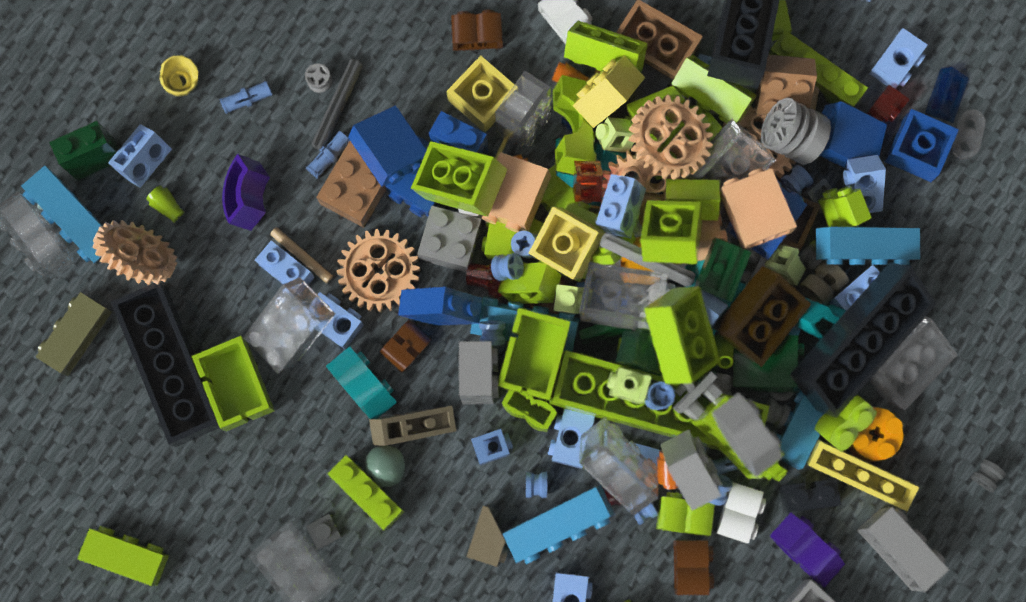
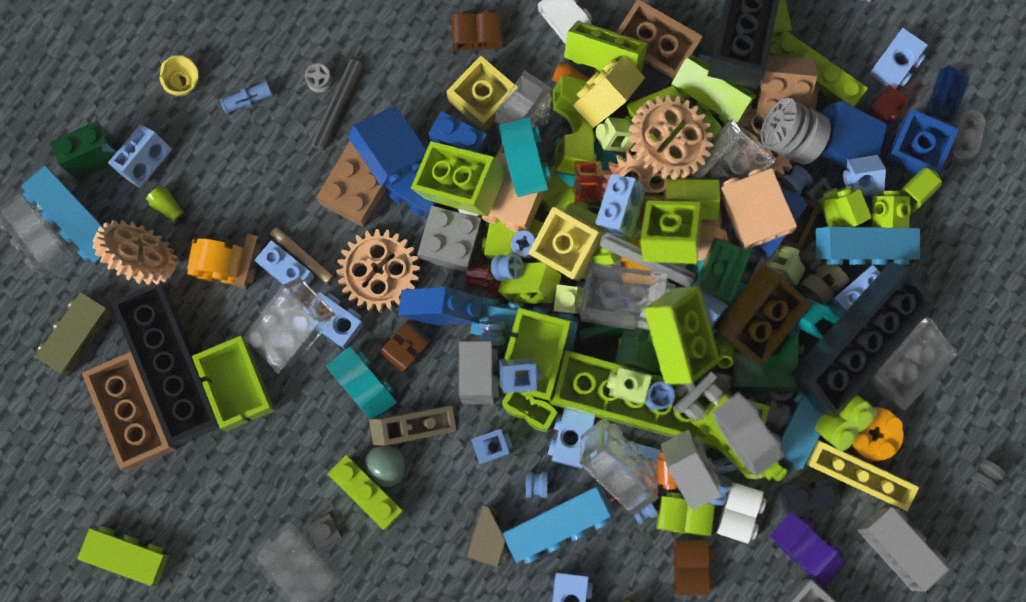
dark purple brick [222,154,270,231] -> none
medium blue pin [306,131,350,179] -> none
none -> medium nougat brick [82,352,177,471]
none -> light orange brick [187,238,244,285]
none -> medium nougat plate [234,233,262,289]
none -> teal brick [499,117,551,197]
none -> medium blue brick [499,358,541,393]
none -> lime brick [871,191,911,228]
none -> lime brick [900,168,942,216]

